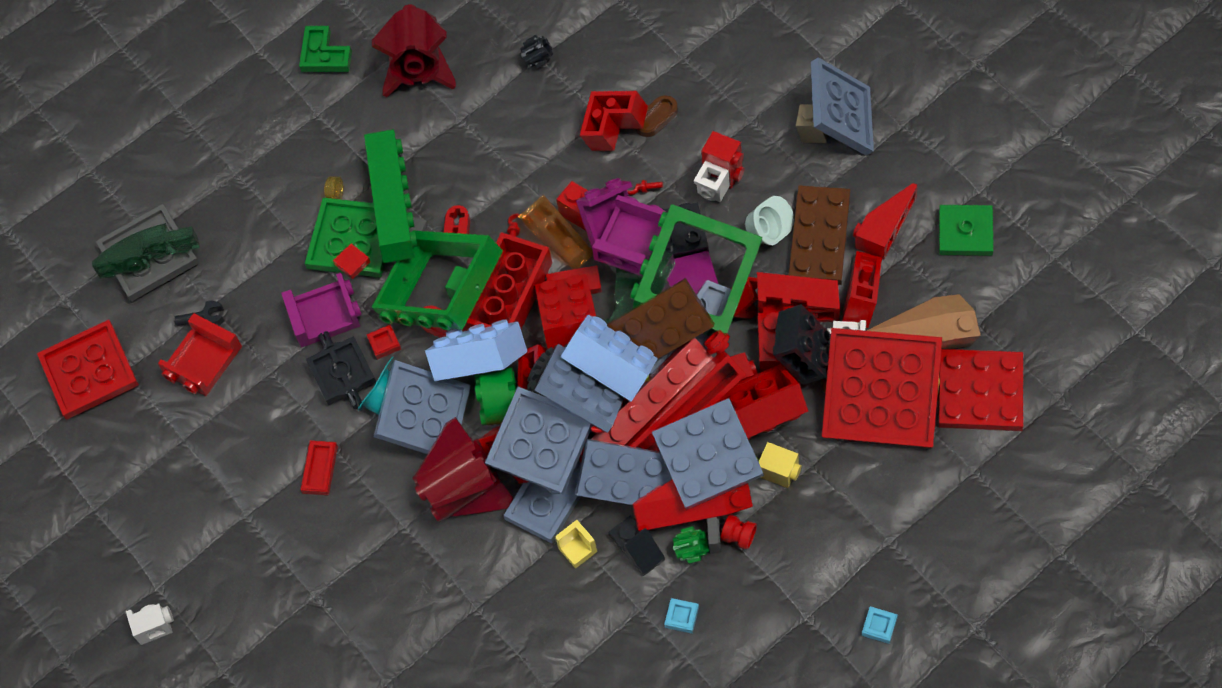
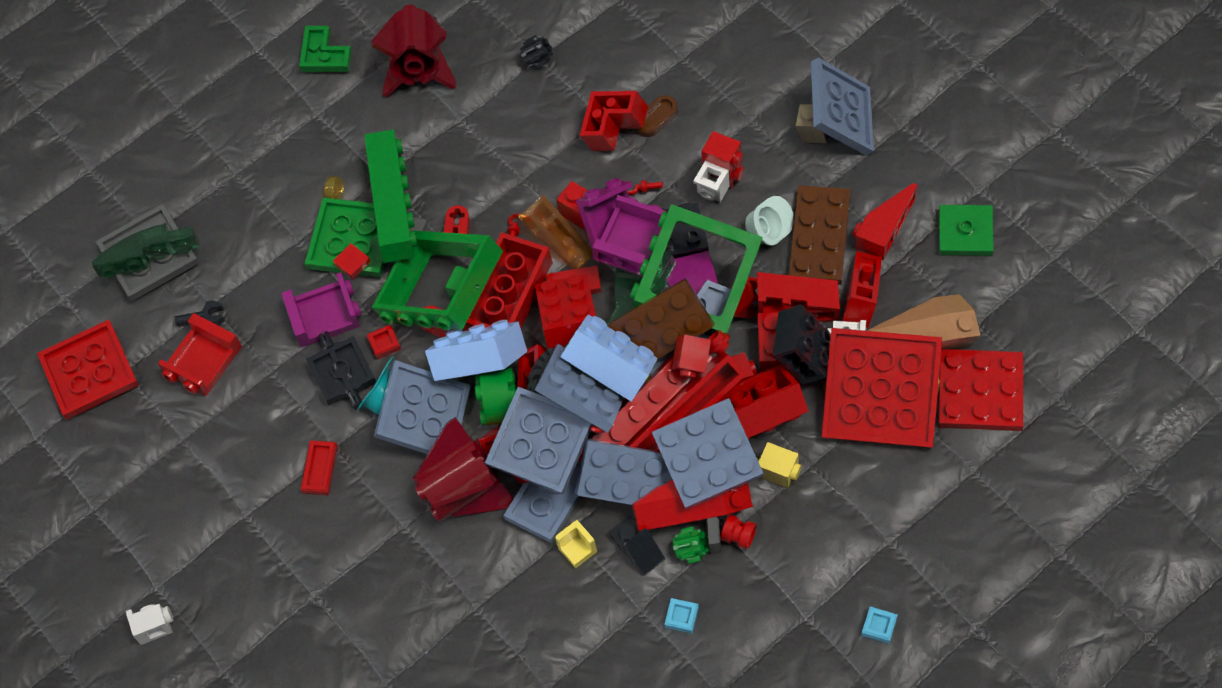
none -> red brick [672,335,711,378]

